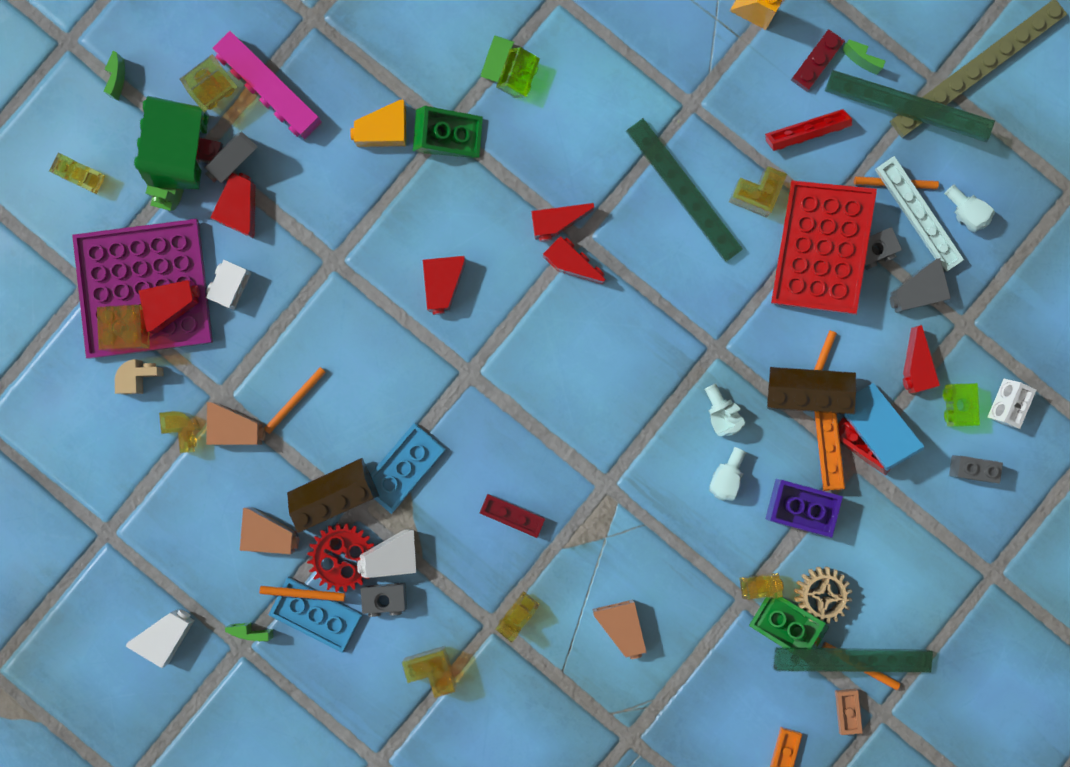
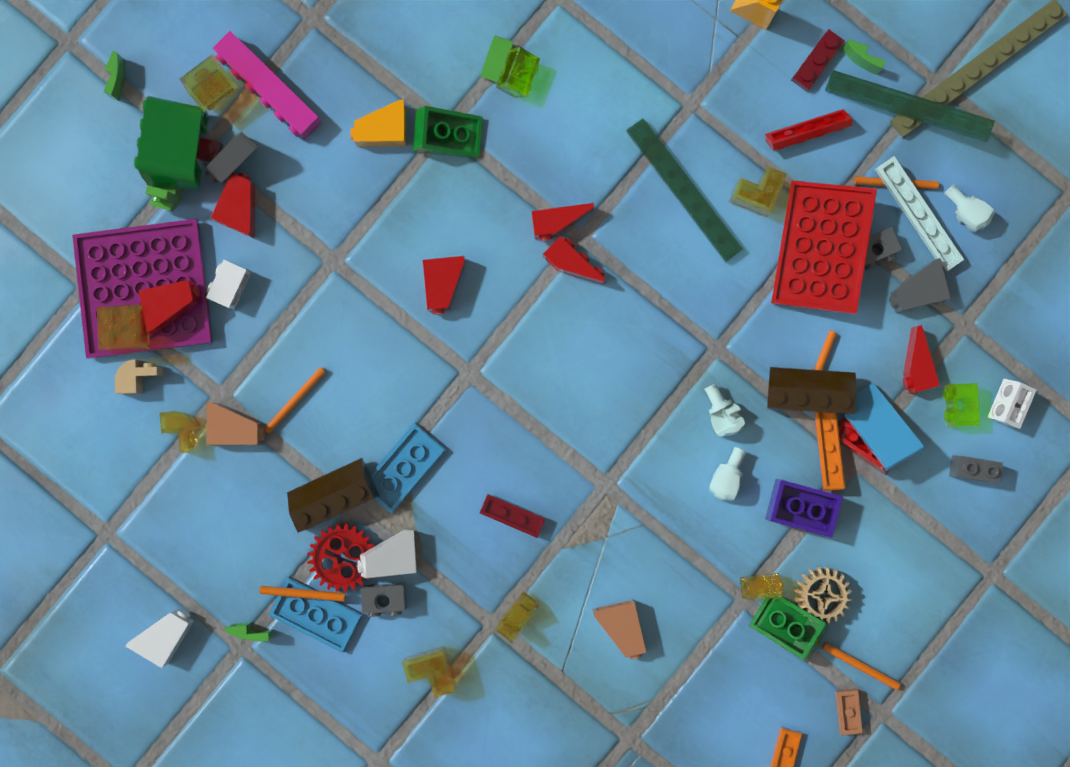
clear yellow brick [49,153,105,194] -> none
nougat slope [240,507,299,554] -> none
clear green tile [773,647,933,672] -> none

